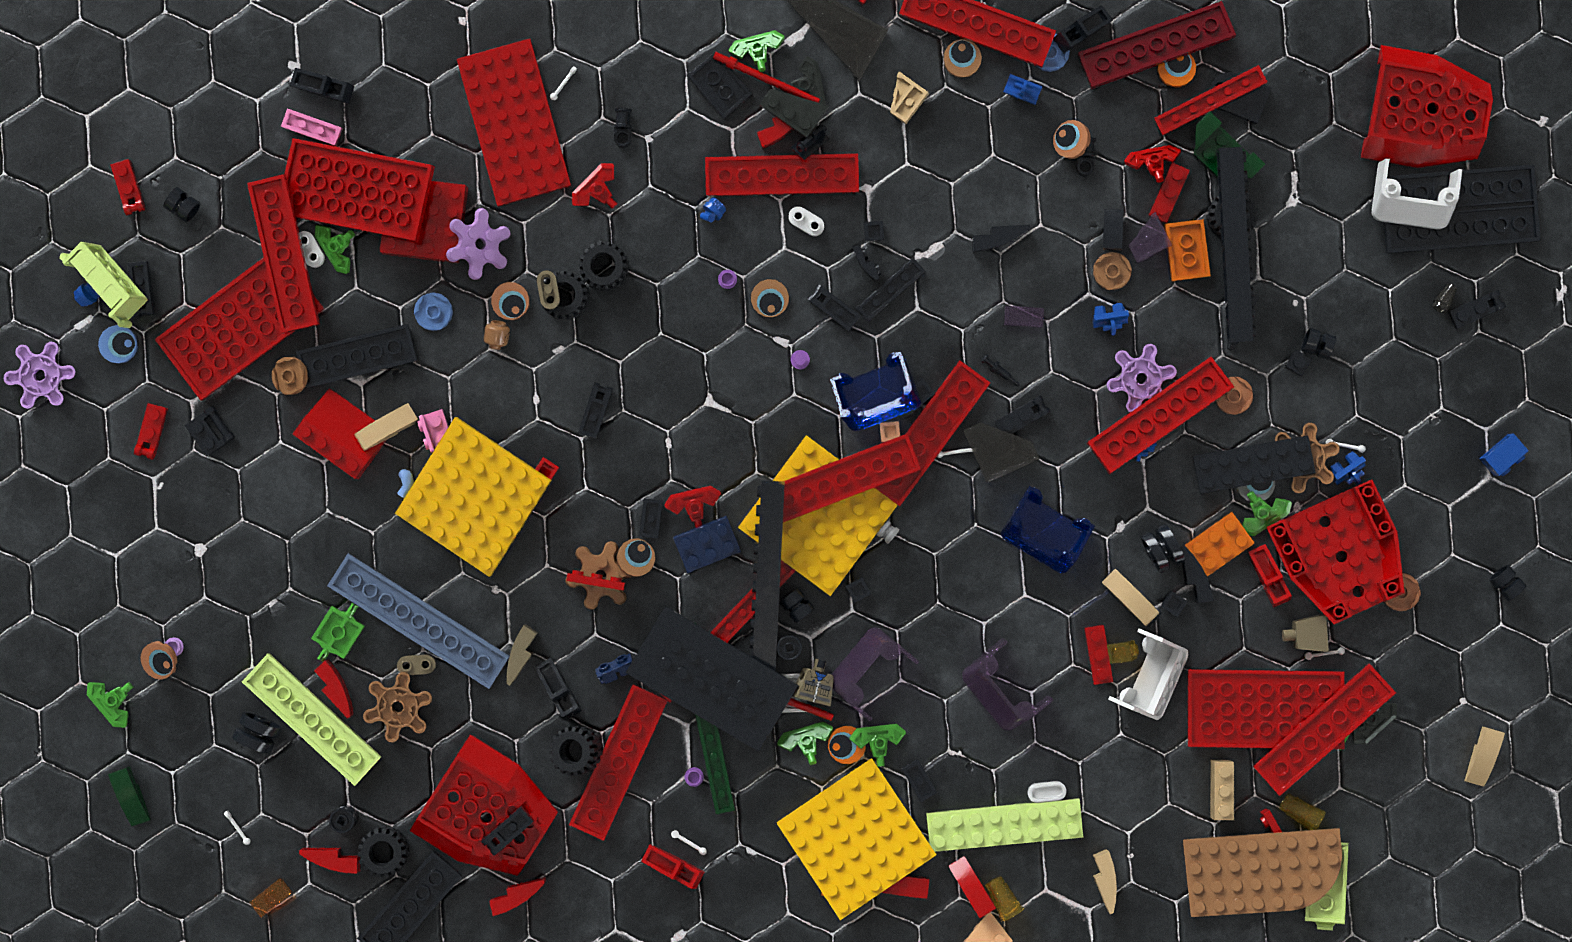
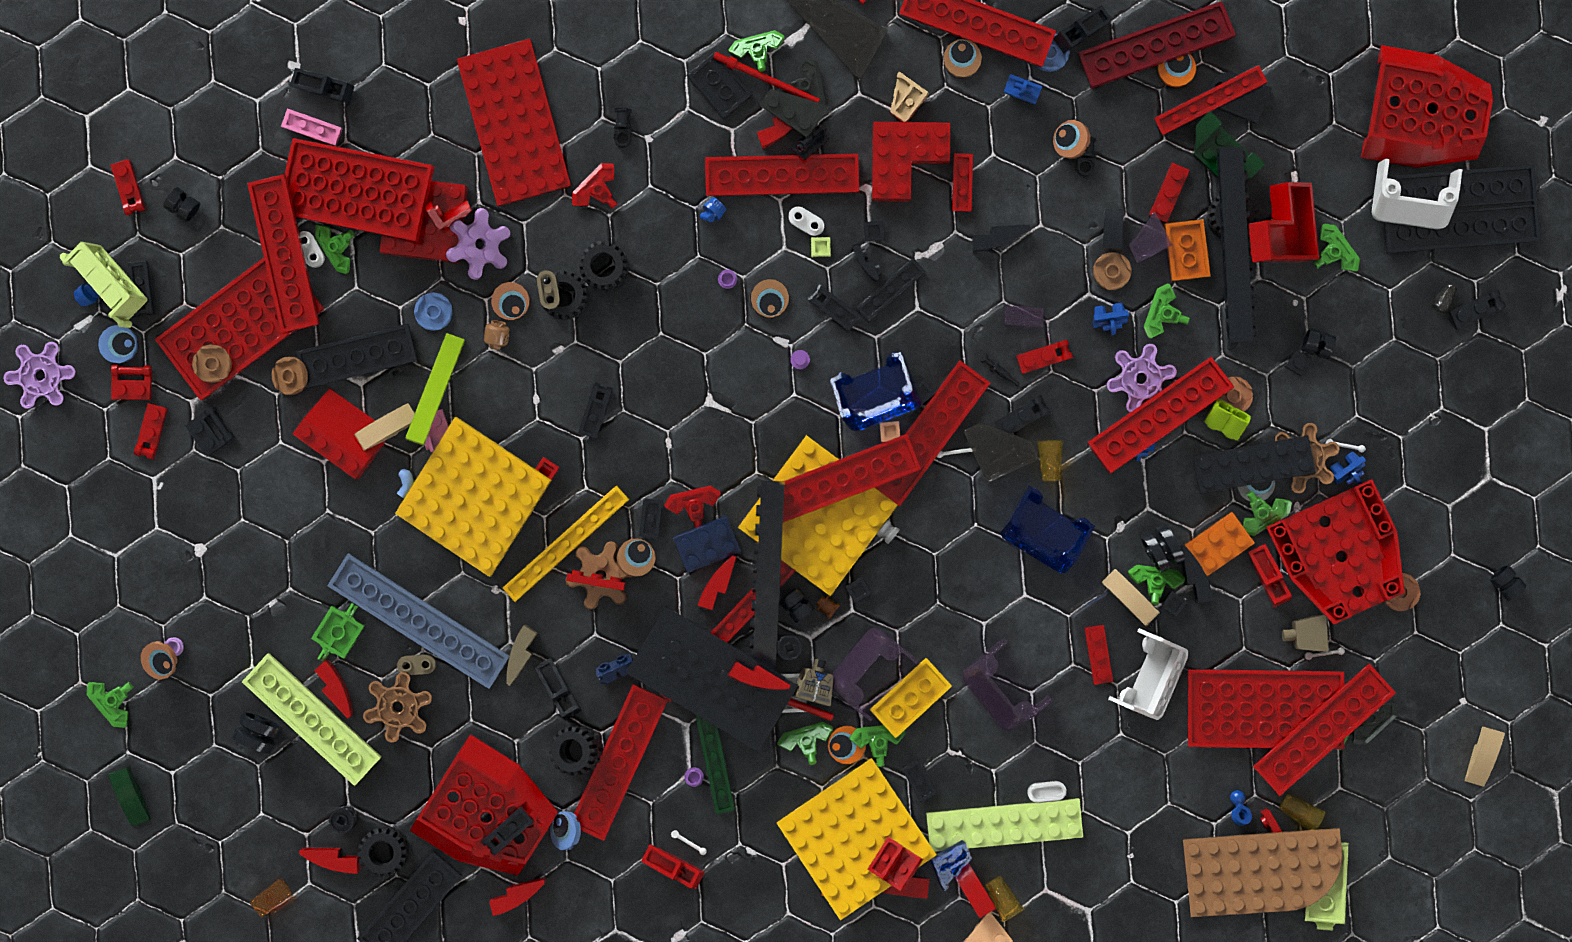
white hinge [224,810,250,845] -> none
white hinge [550,66,577,100] -> none
tan slope [1093,849,1117,914] -> none
clear yellow bracket [1107,640,1139,664] -> none
red piece [1124,145,1181,183] -> none
tan brick [1210,760,1234,820] -> none
blue brick [1479,433,1528,476] -> none
none -> red plate [111,365,152,400]
none -> medium nougat tile [192,344,232,383]
none -> lime tile [405,333,465,446]
none -> red bracket [425,201,472,230]
none -> yellow tile [503,485,629,602]
none -> medium blue tile [550,811,581,850]
none -> red slope [697,556,736,610]
none -> red slope [728,662,791,690]
none -> yellowish green tile [811,237,831,257]
none -> reddish brown brick [816,595,840,620]
none -> red slope [867,837,923,892]
none -> yellow plate [869,658,952,738]
none -> red piece [872,122,950,202]
none -> clear blue wing [930,840,972,891]
none -> red plate [952,153,973,212]
none -> red plate [1016,339,1073,374]
none -> clear yellow plant [1037,440,1064,481]
none -> bright green piece [1128,565,1186,605]
none -> bright green piece [1143,284,1190,338]
none -> lime brick [1204,399,1251,440]
none -> blue plate [1230,790,1252,826]
none -> red piece [1249,182,1319,262]
none -> bright green piece [1313,224,1360,271]

